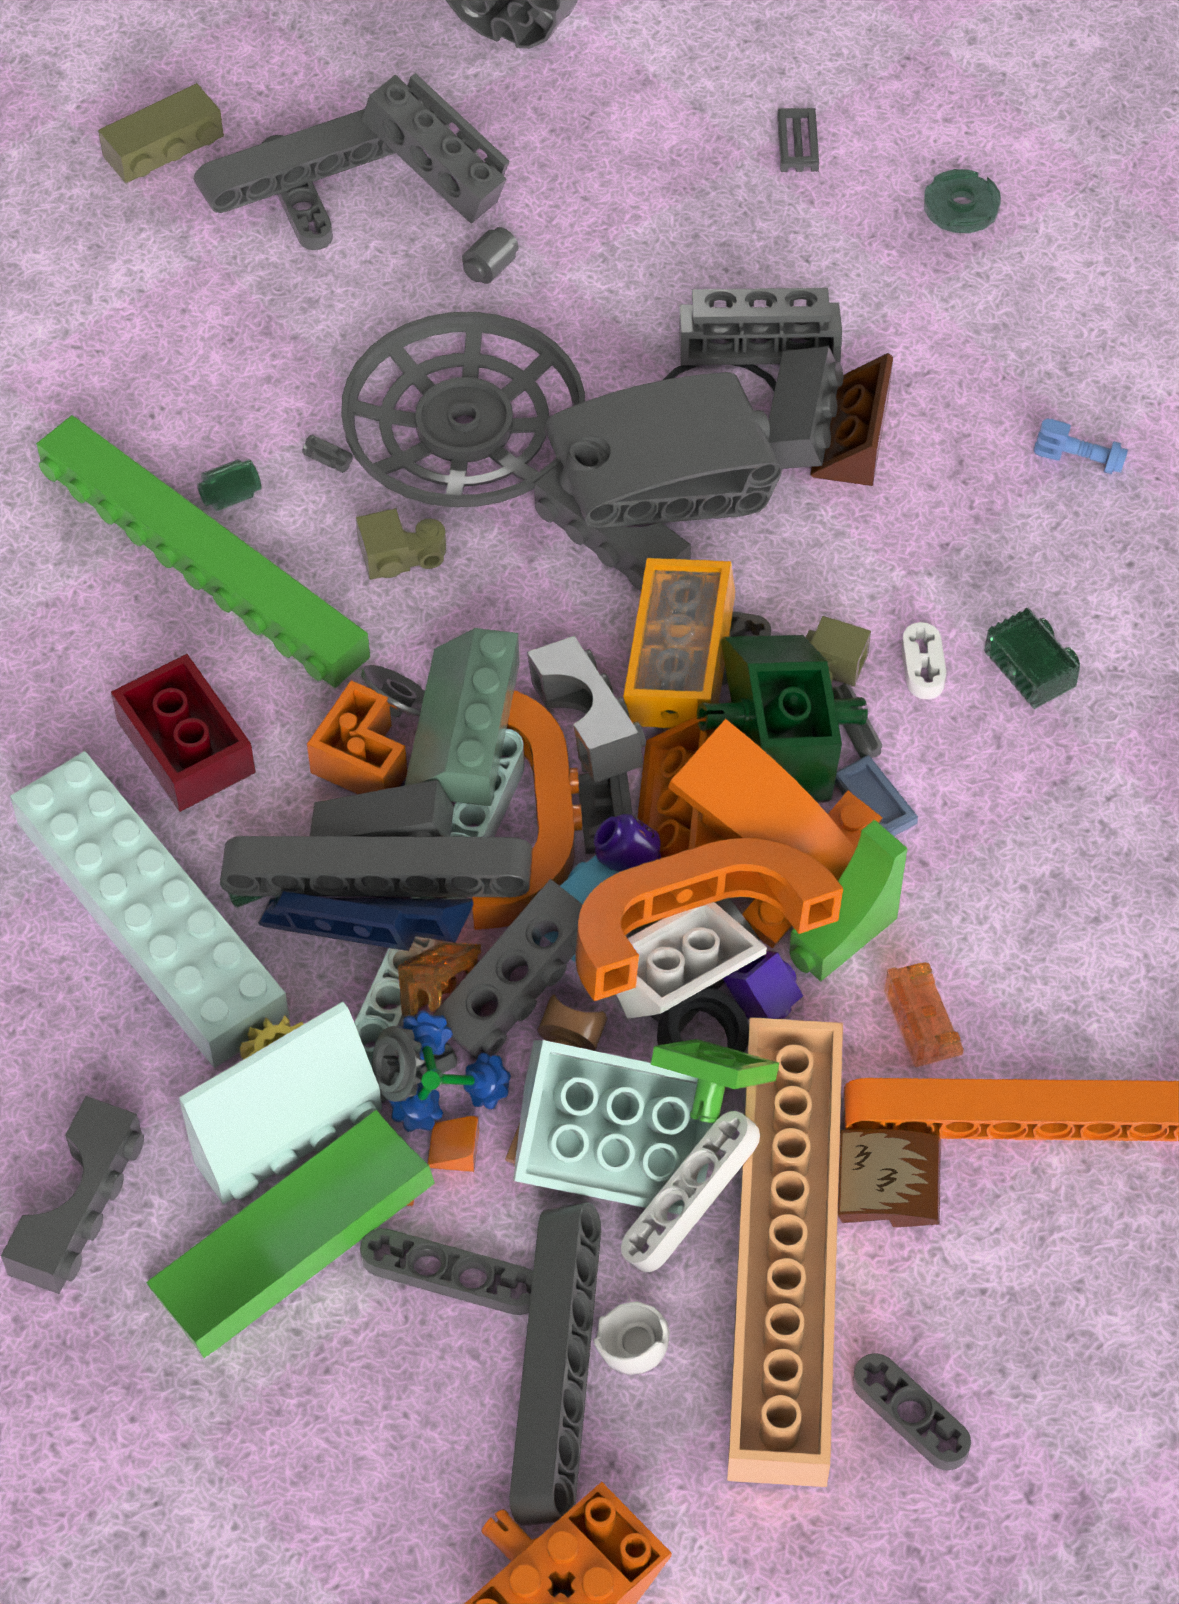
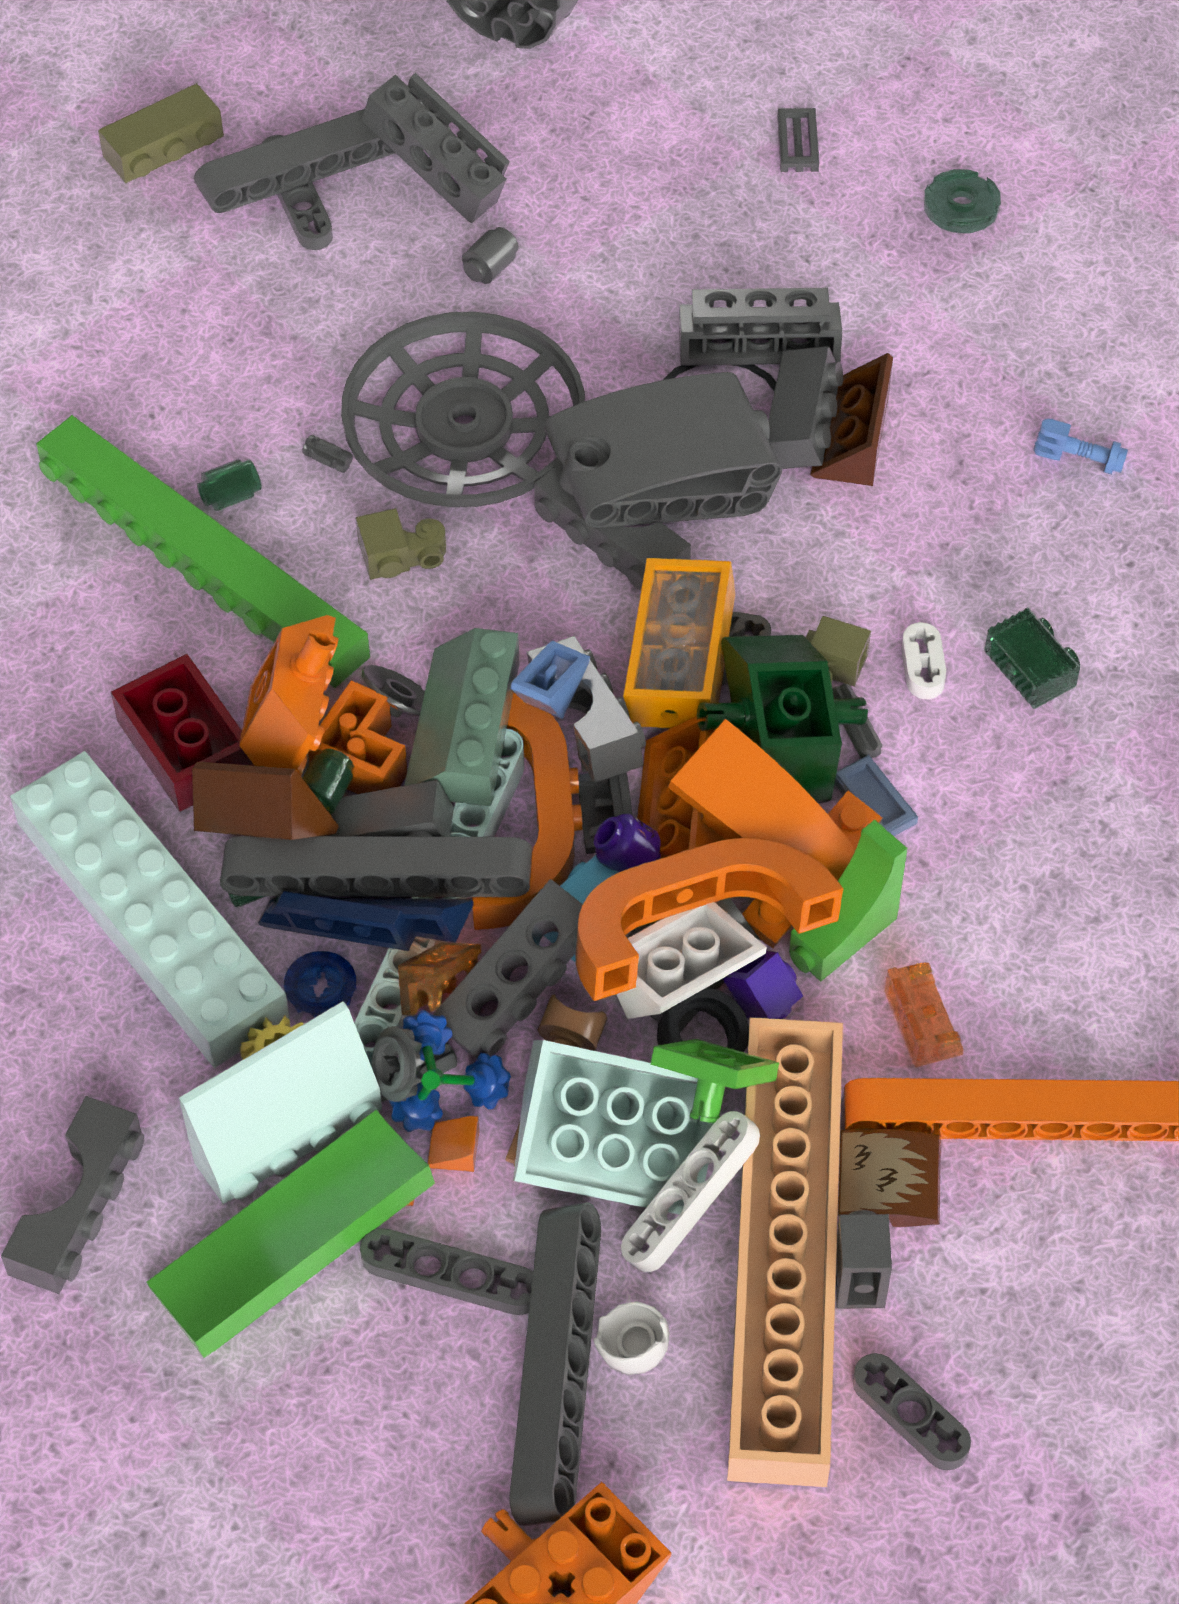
none -> reddish brown slope [192,762,339,840]
none -> orange slope [239,615,338,776]
none -> clear blue gear [284,951,357,1018]
none -> clear green brick [302,749,354,815]
none -> medium blue slope [511,641,590,719]
none -> dark grey brick [836,1210,892,1309]

